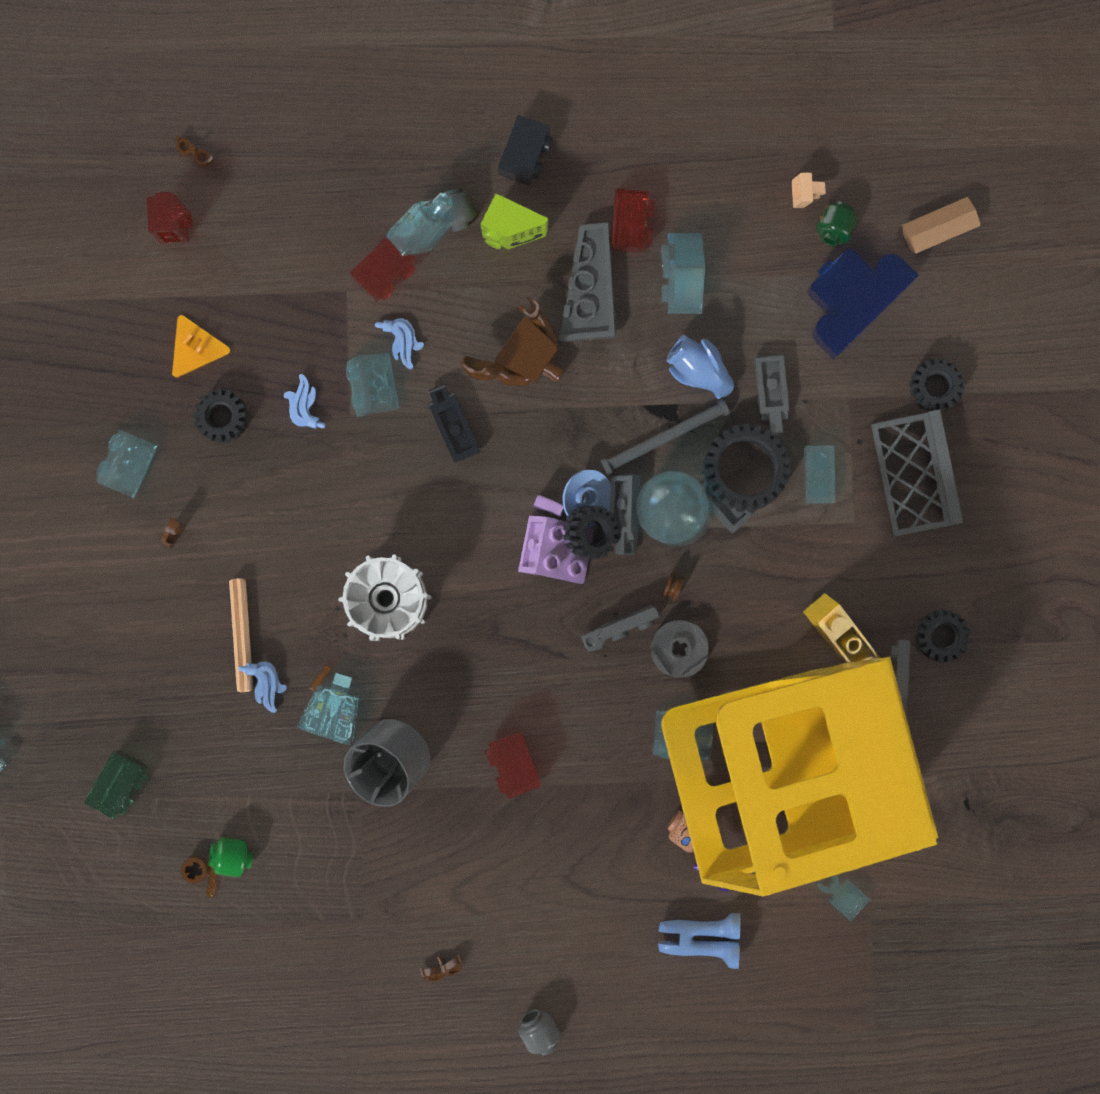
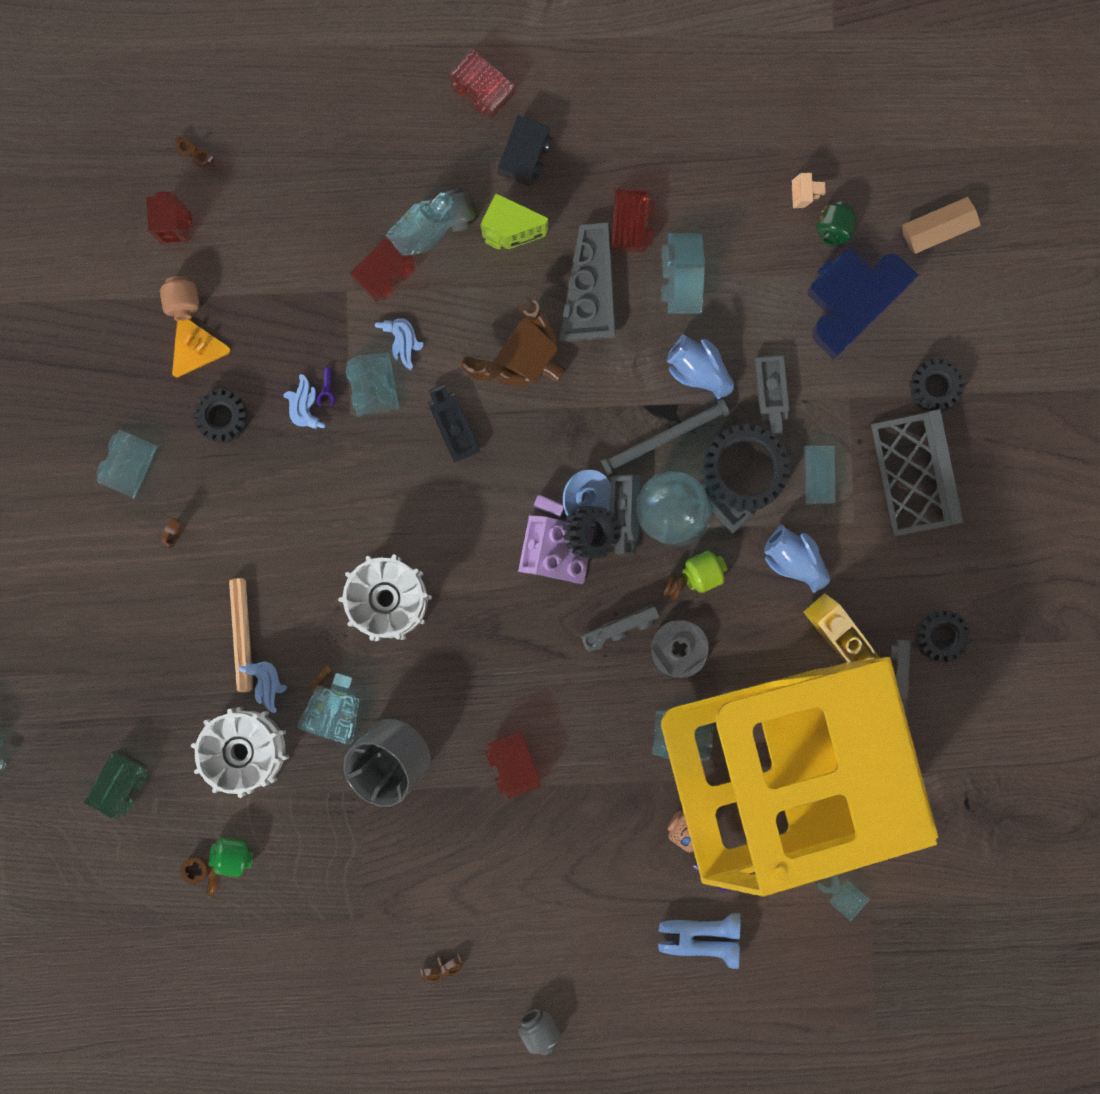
none -> nougat head [160,276,200,321]
none -> white piece [191,707,289,798]
none -> dark purple hand [317,367,336,407]
none -> clear red brick [449,49,515,117]
none -> lime head [682,551,728,593]
none -> medium blue animal [764,524,830,593]

